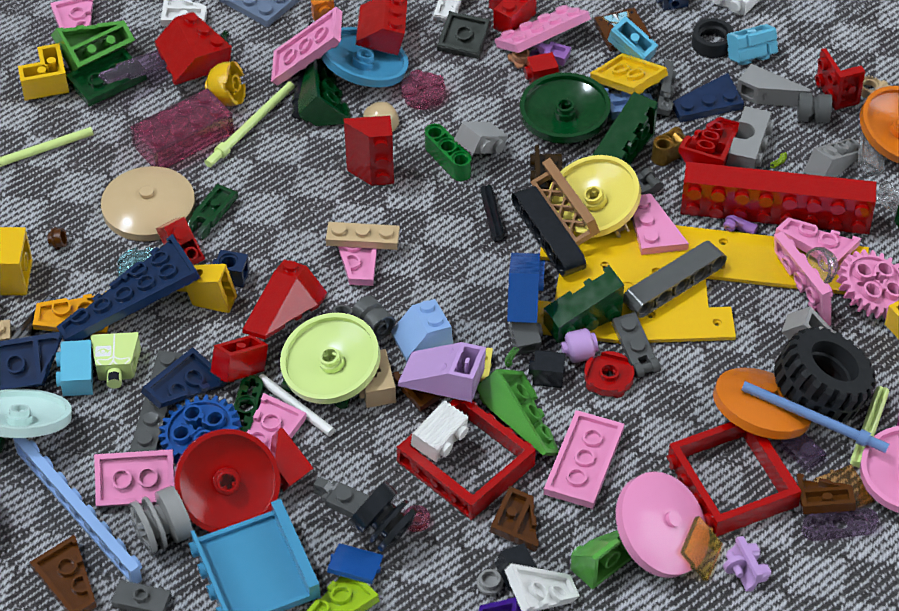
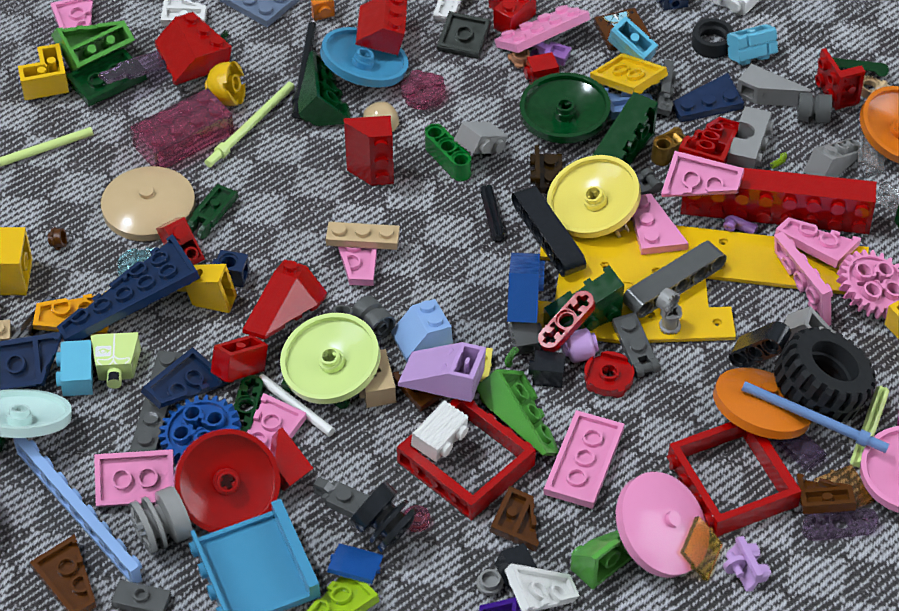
bright pink plate [271,7,342,86] -> none
medium nougat fence [531,158,600,246] -> none
clear piece [805,247,839,284] -> none
none -> beam [538,291,595,352]
none -> light grey connector [656,287,683,335]
none -> bright pink wing [661,151,744,197]
none -> black beam [729,321,792,368]
none -> dark green plate [833,58,889,77]

